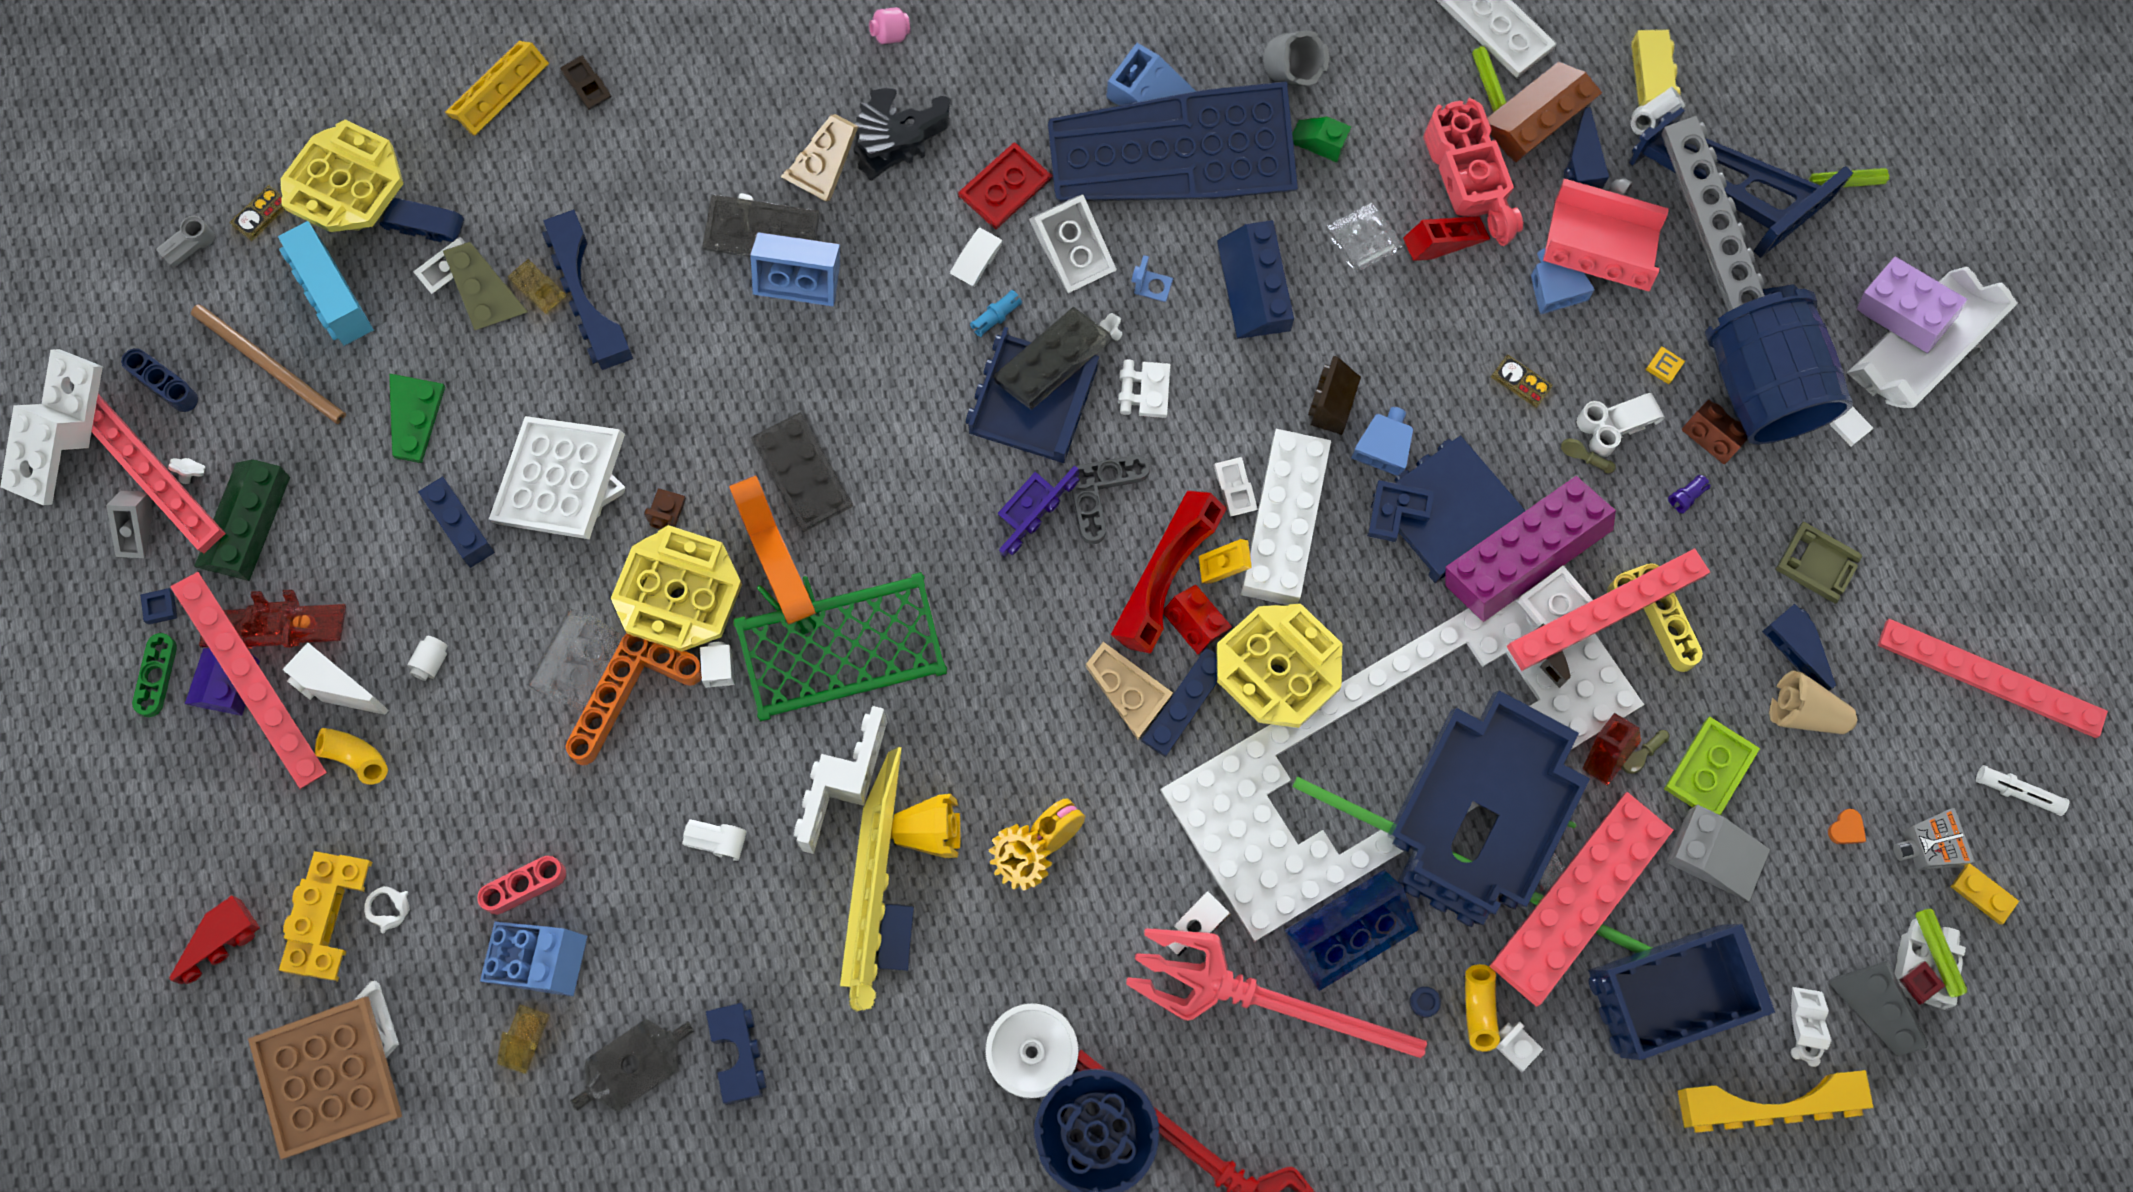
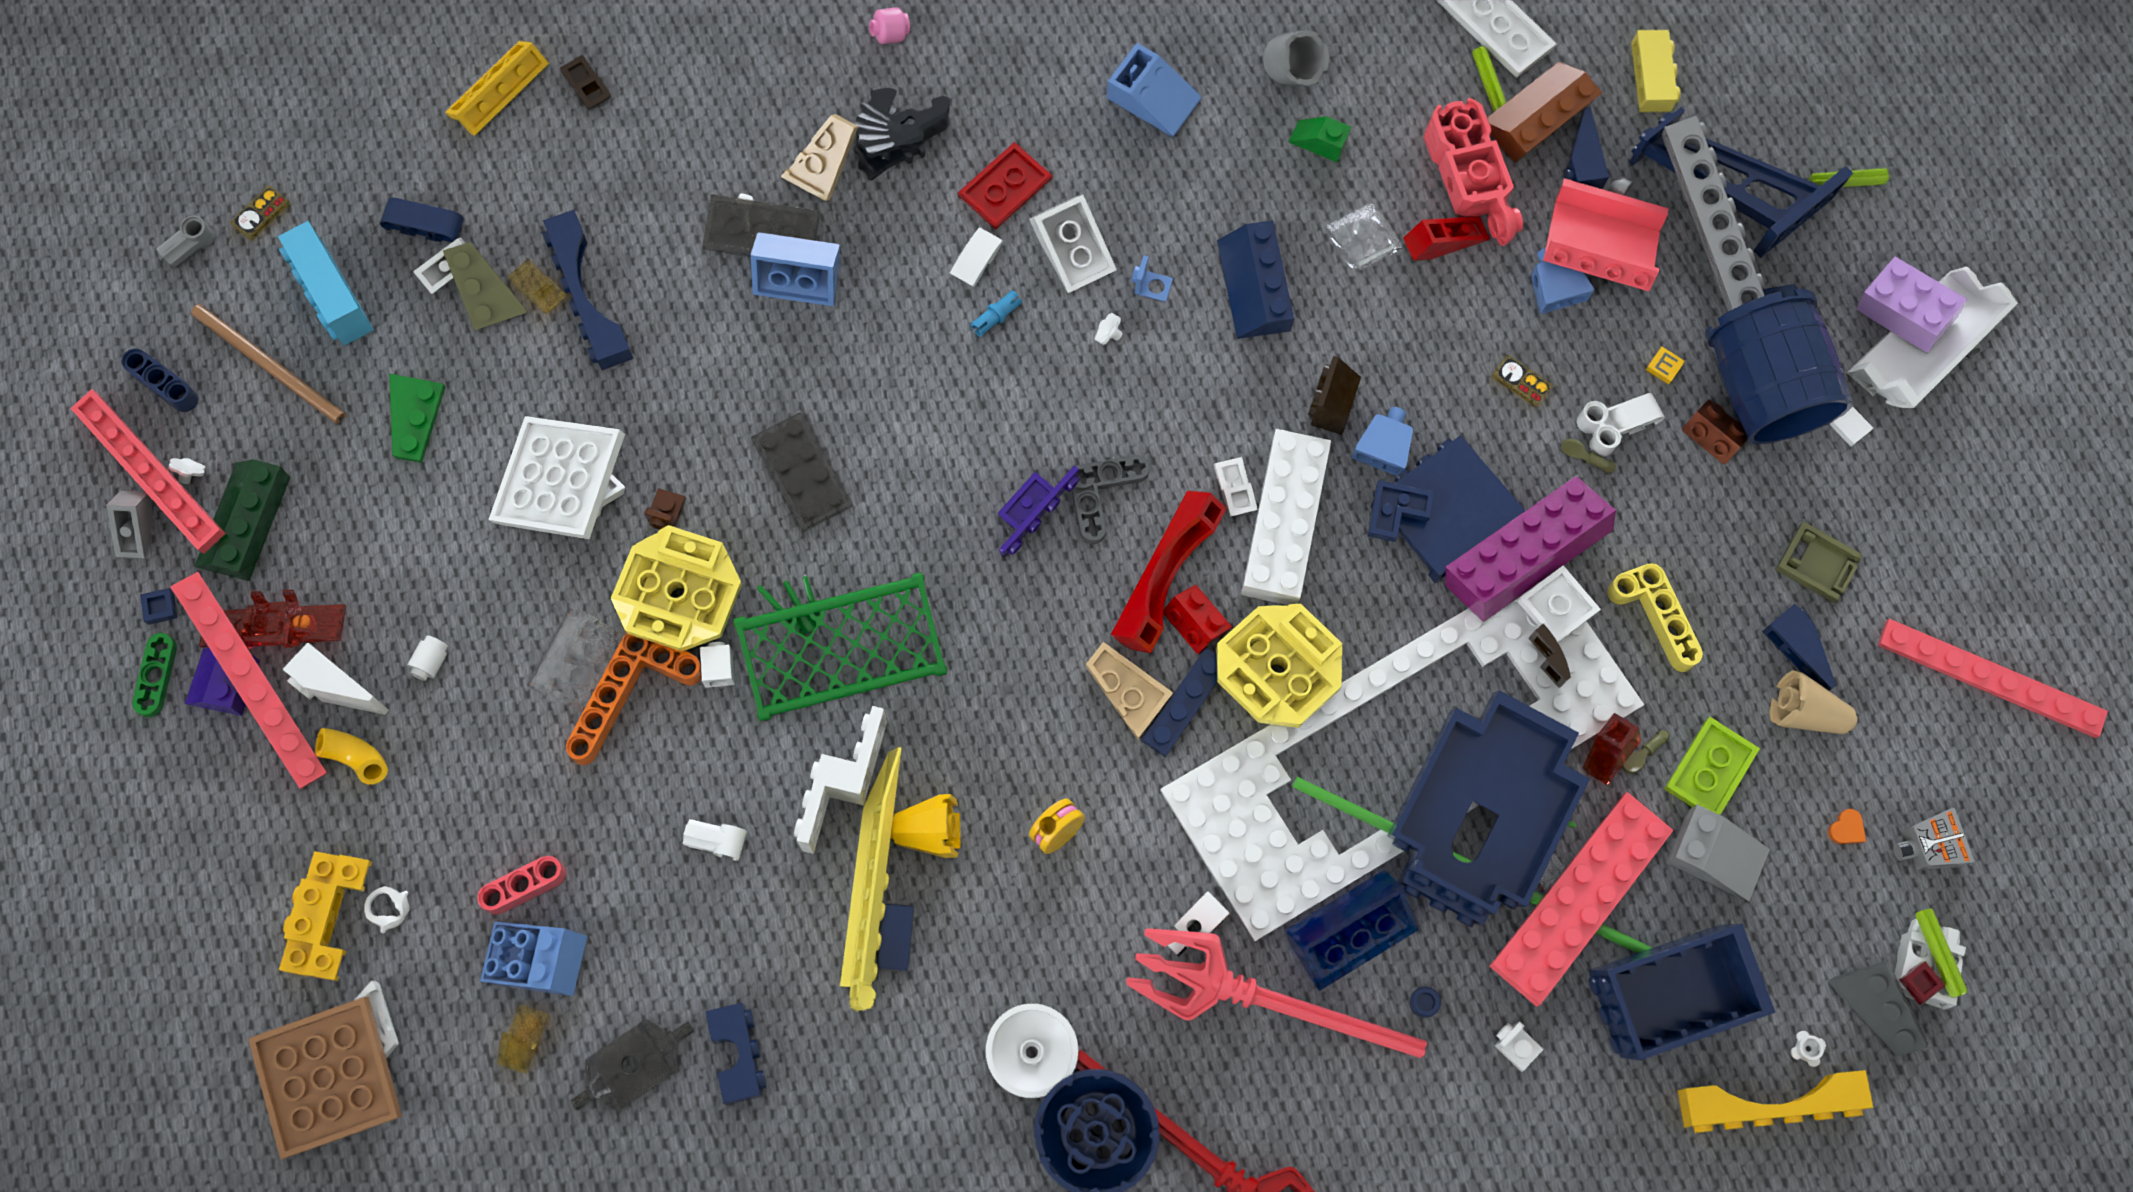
white bracket [0,349,103,505] -> none
red slope [169,895,260,984] -> none
light yellow piece [281,120,404,232] -> none
dark blue arch [418,476,495,568] -> none
orange beam [729,475,816,625] -> none
dark blue panel [965,327,1099,463] -> none
yellow gear [989,824,1052,891] -> none
clear smoke plate [993,307,1112,410] -> none
dark blue wing [1048,82,1298,201] -> none
white plate [1118,360,1170,418] -> none
yellow plate [1198,539,1252,584] -> none
yellow cylinder [1465,964,1500,1052] -> none
coral plate [1506,548,1710,671] -> none
white piece [1631,87,1685,135] -> none
dark purple pin [1668,475,1711,513] -> none
white slope [1791,987,1831,1050] -> none
yellow plate [1950,864,2019,925] -> none
white pin [1976,765,2069,816] -> none

